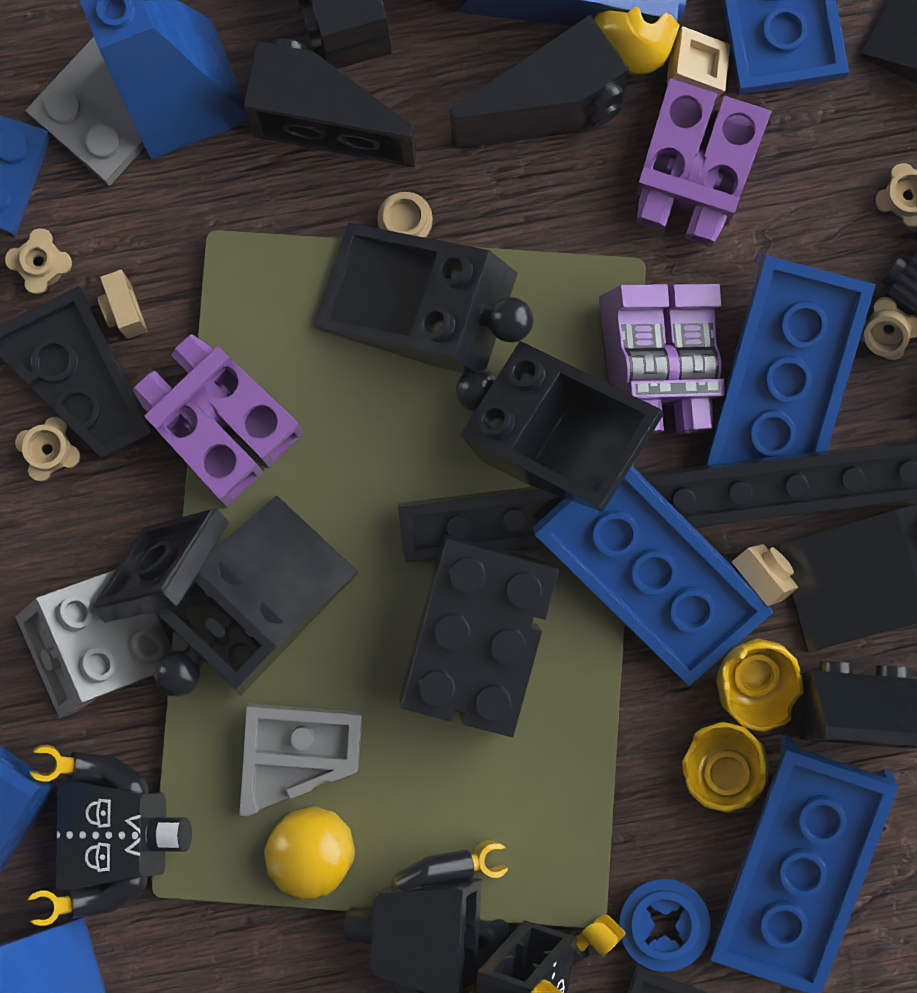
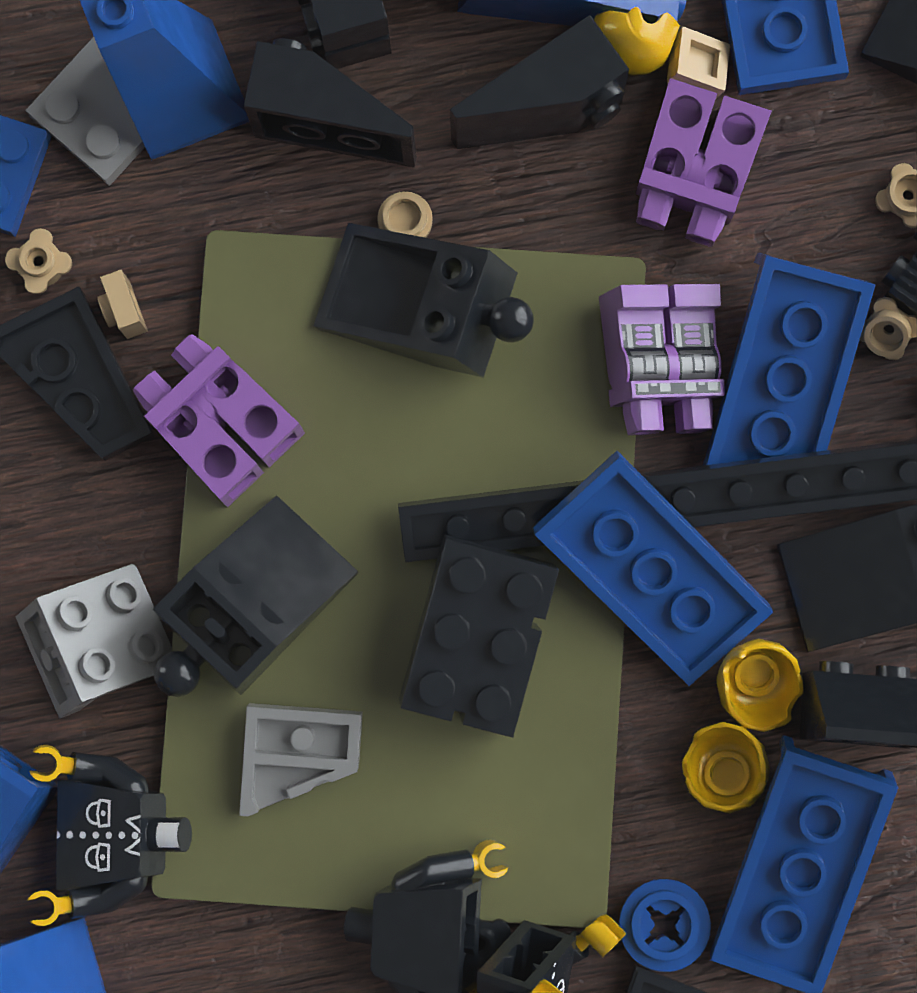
tan plate [15,417,80,482] -> none
black tile [92,508,229,623] -> none
yellow hair [264,806,355,901] -> none
black slope [456,341,664,512] -> none
tan plate [732,544,799,606] -> none

